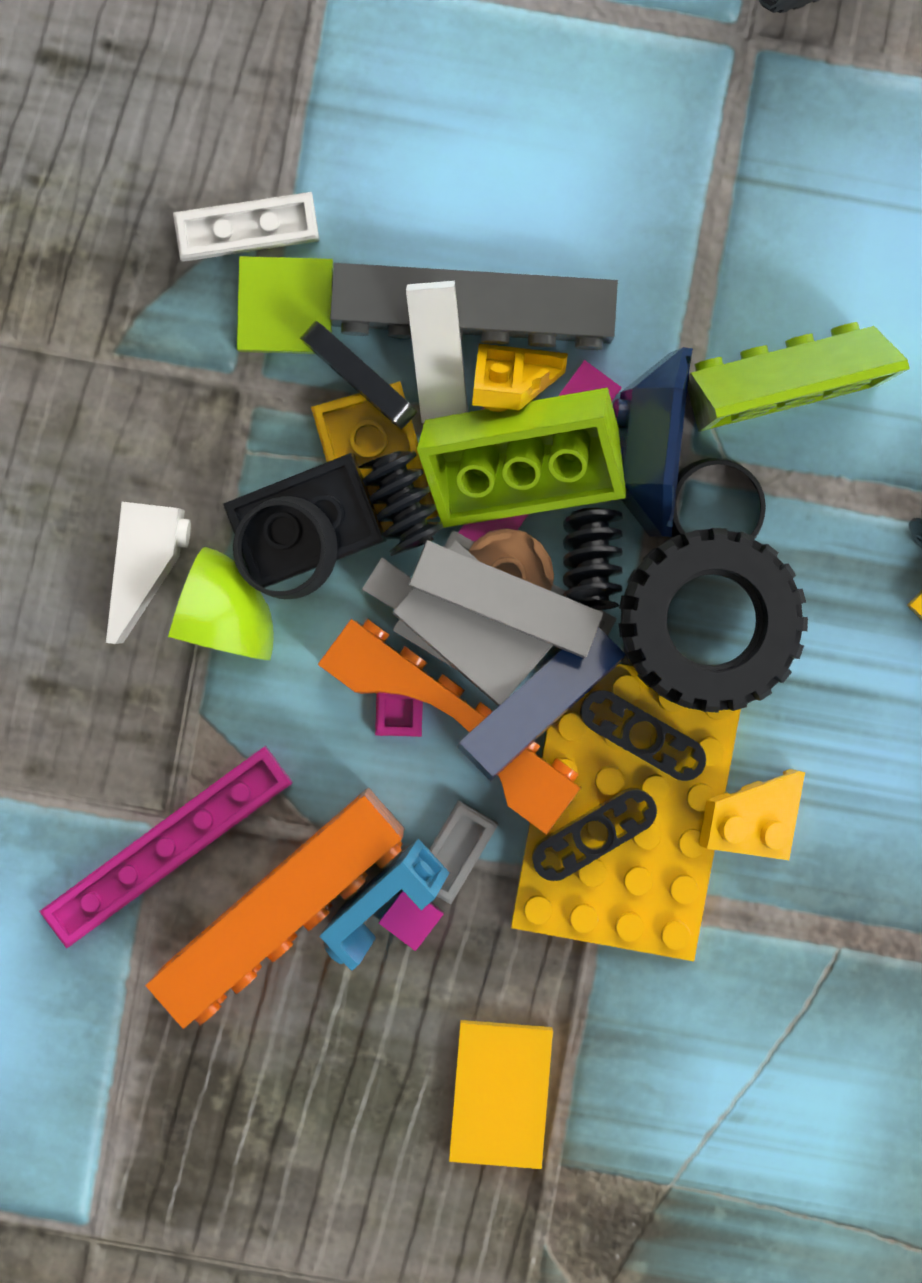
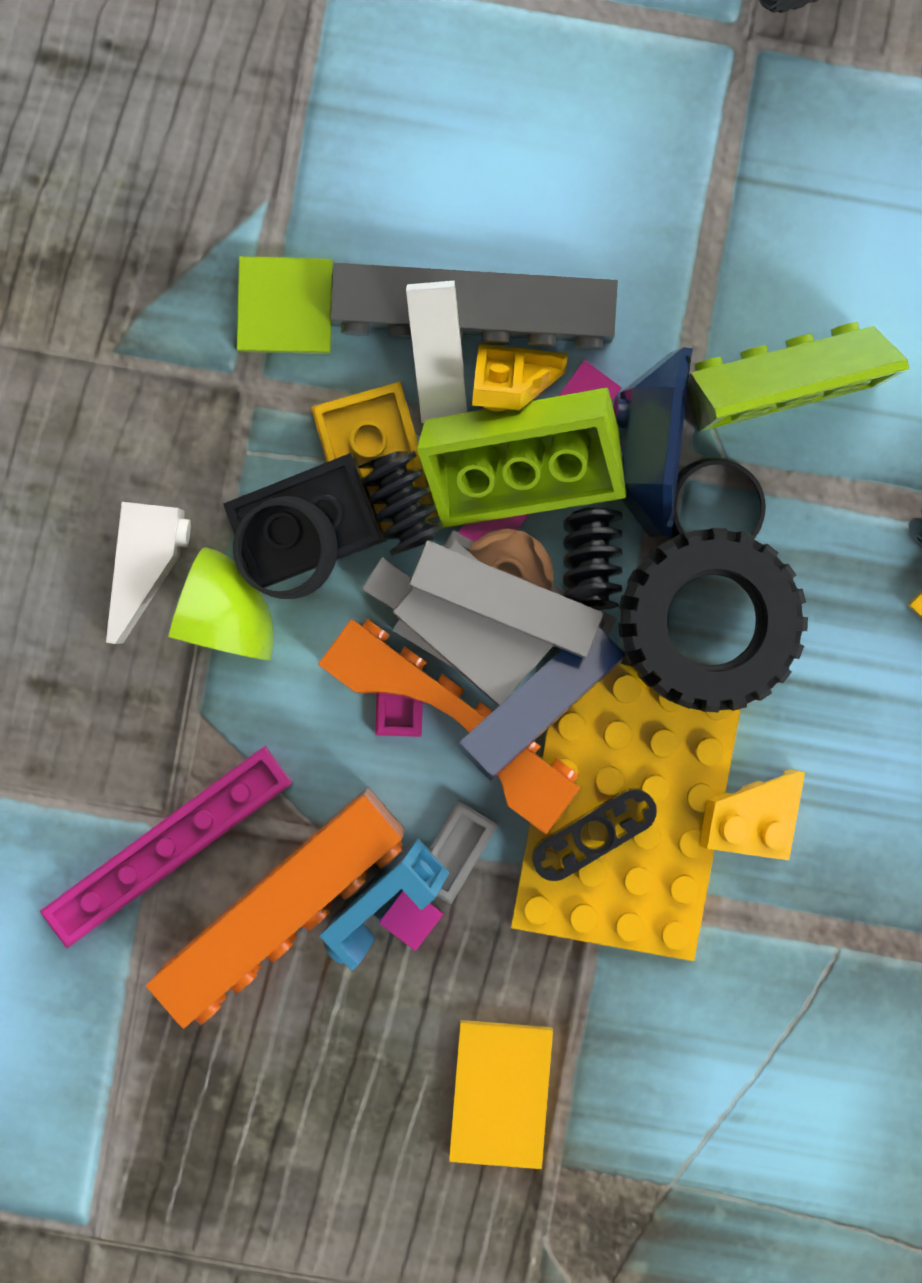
white tile [173,192,320,262] -> none
black beam [300,320,418,430] -> none
black beam [580,690,706,781] -> none

